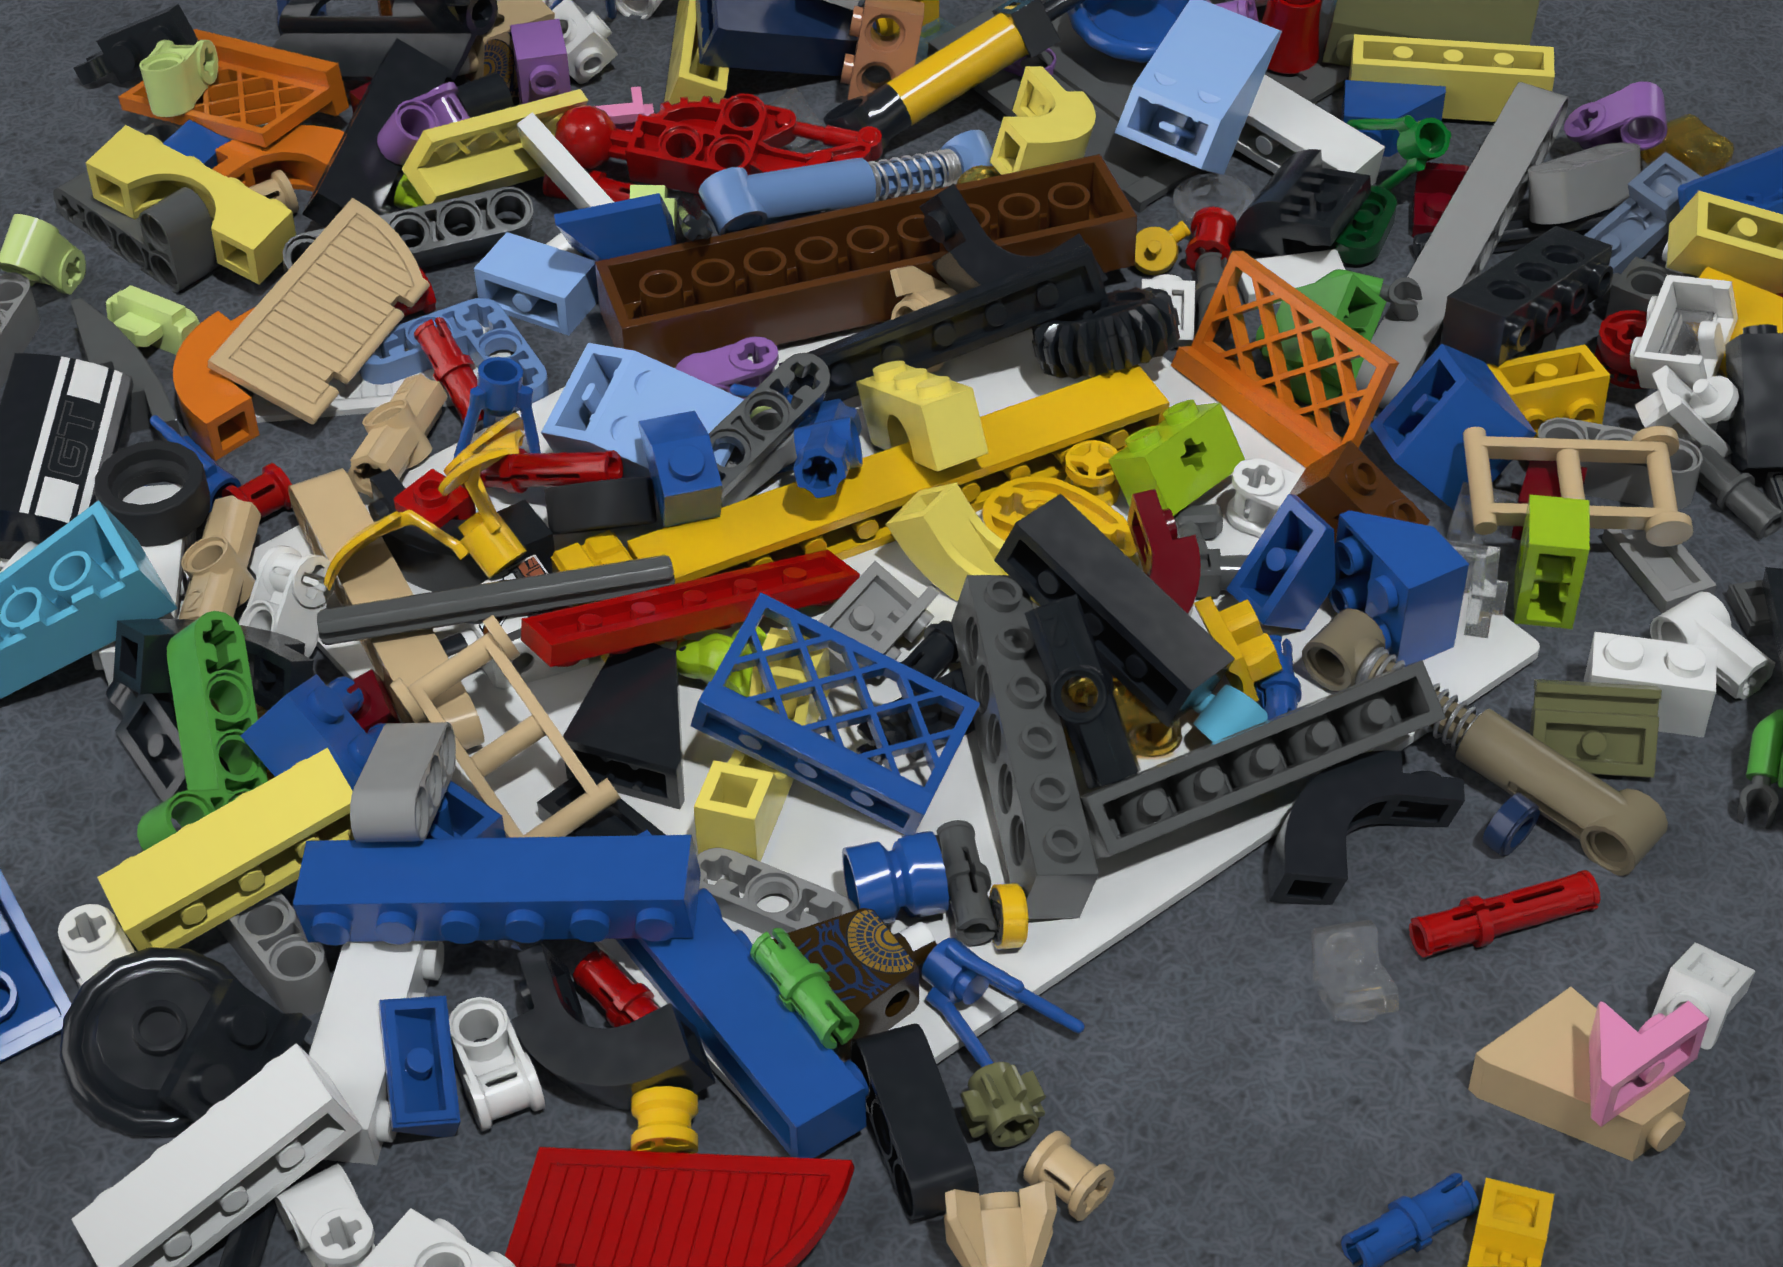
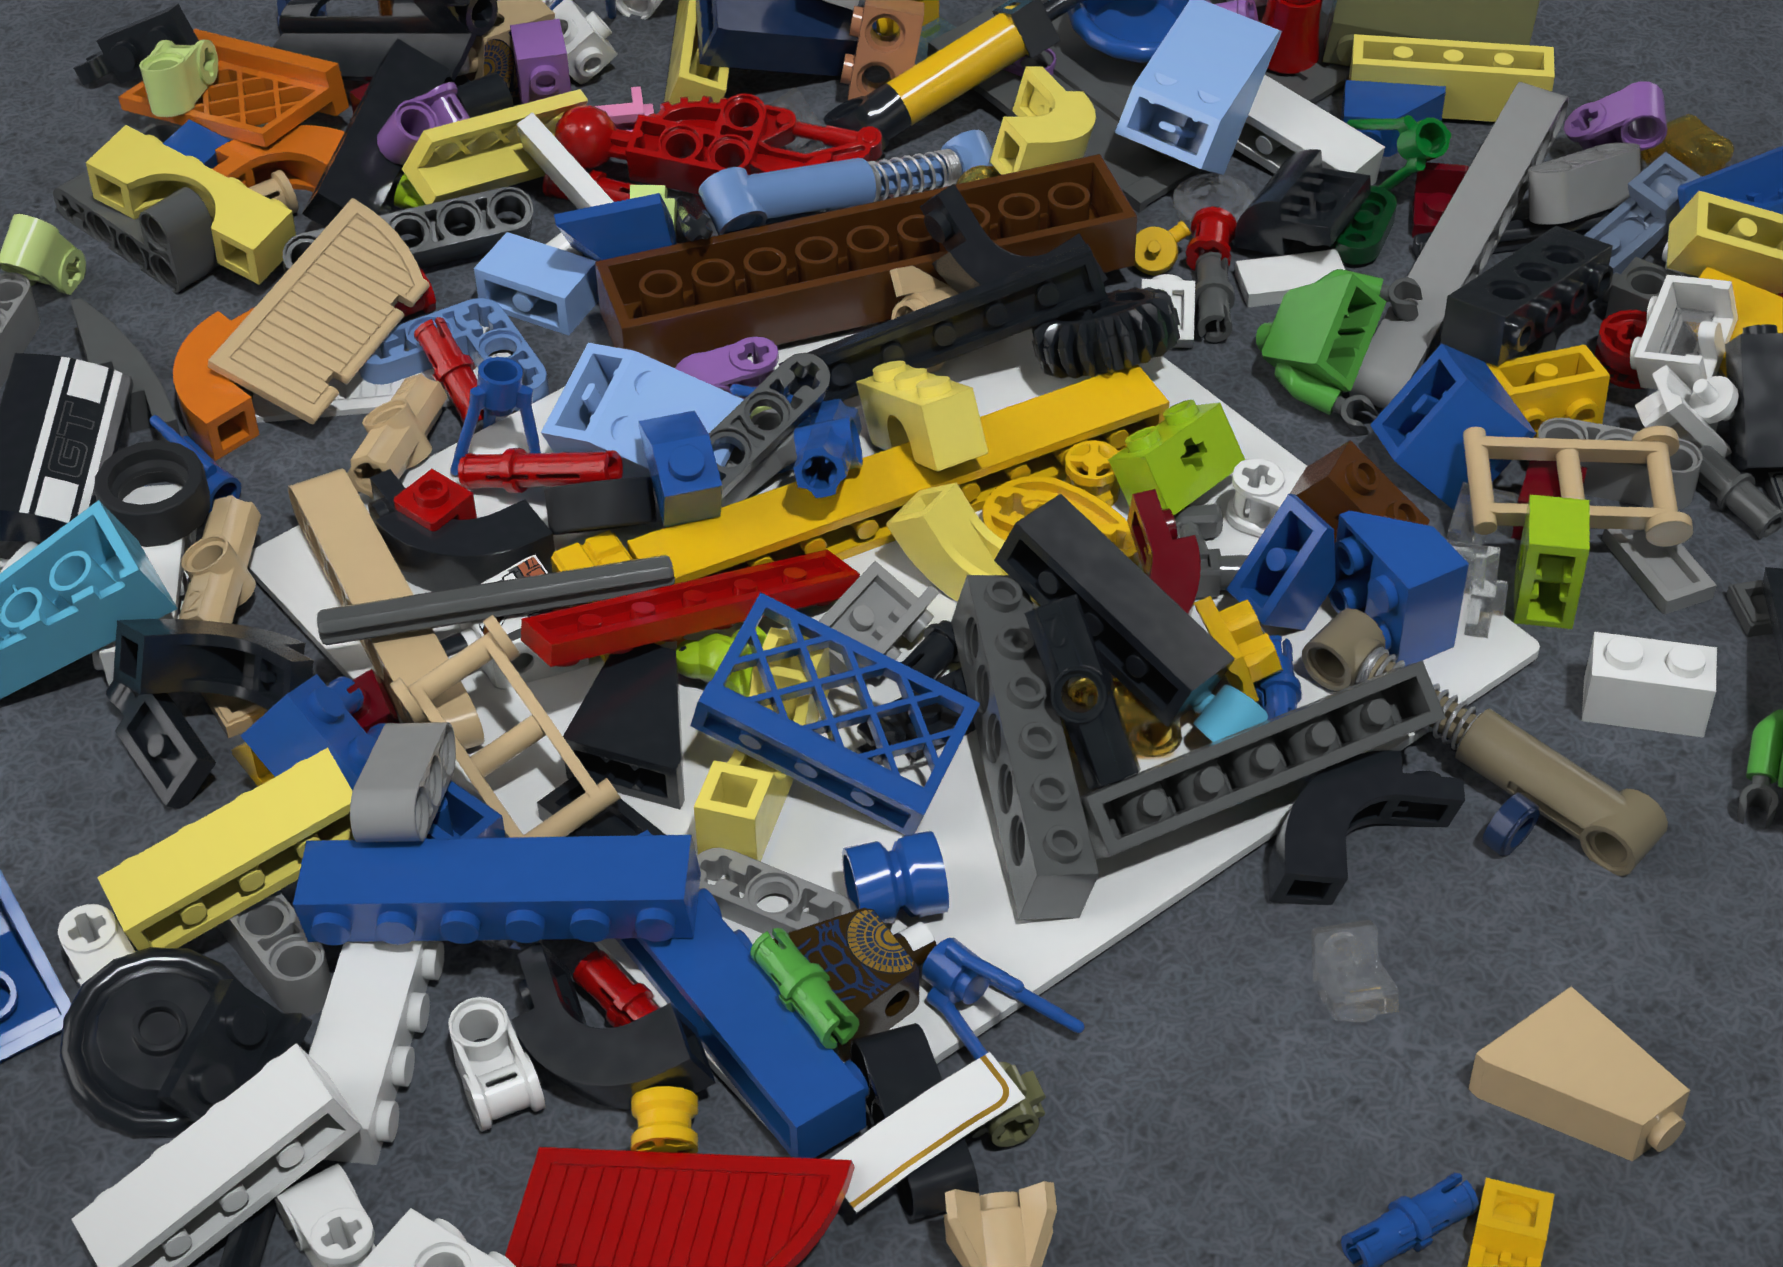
yellowish green piece [106,285,200,355] -> none
bright green beam [137,611,268,851] -> none
red bush [222,463,292,520] -> none
white piece [239,545,336,657] -> none
yellow plant [324,412,527,592] -> none
blue slope [378,996,461,1137] -> none
dark grey pin [935,820,997,945] -> none
yellow tile [989,883,1028,949] -> none
tan bush [1023,1131,1115,1221] -> none
orange fence [1171,251,1399,467] -> none
red pin [1409,870,1601,958] -> none
olive plate [1530,679,1662,778] -> none
bright pink slope [1589,1001,1709,1127] -> none
white piece [1650,591,1775,700] -> none
white bracket [1652,942,1755,1050] -> none
none -> white sticker [830,1052,1026,1213]

